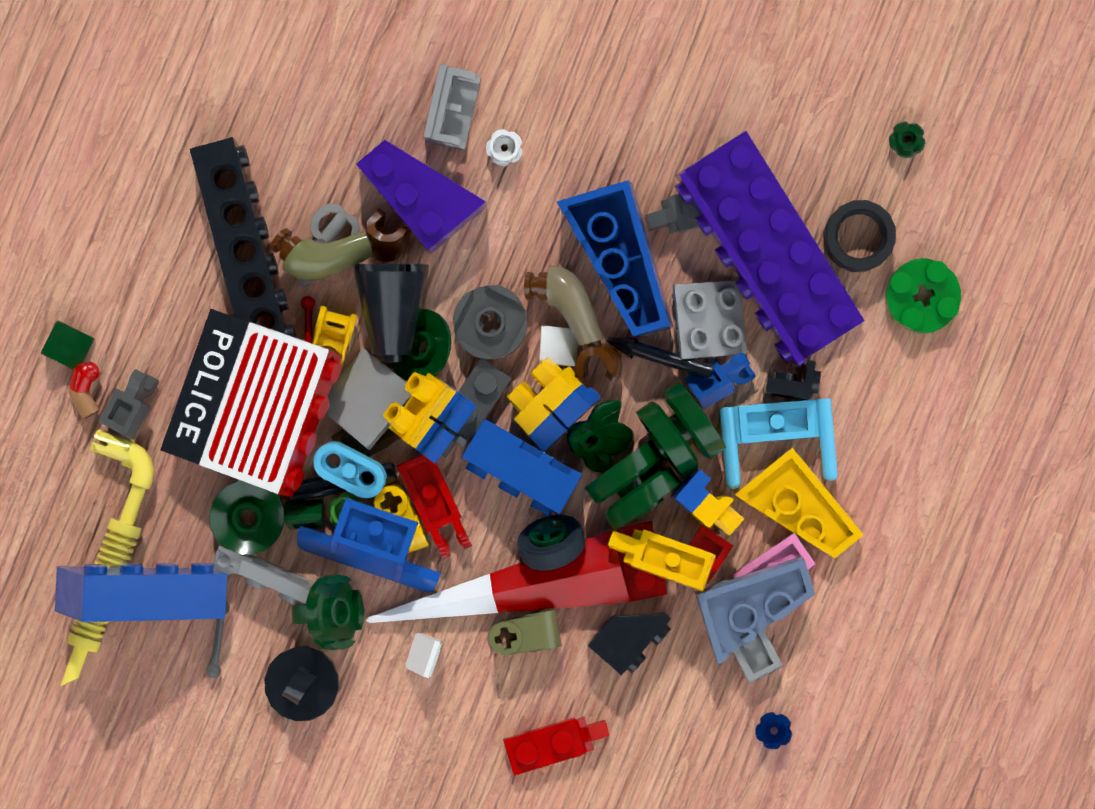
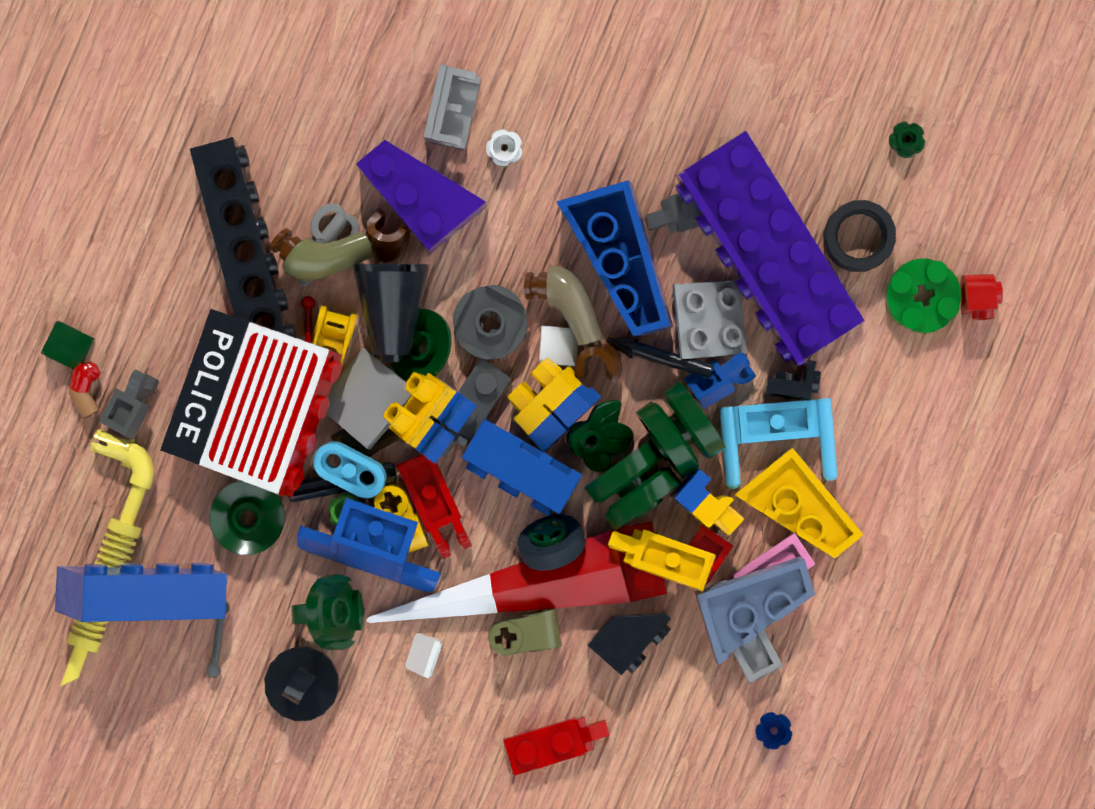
light grey hinge [212,545,315,605] -> none
dark green slope [283,499,325,530] -> none
none -> red plate [960,274,1003,320]

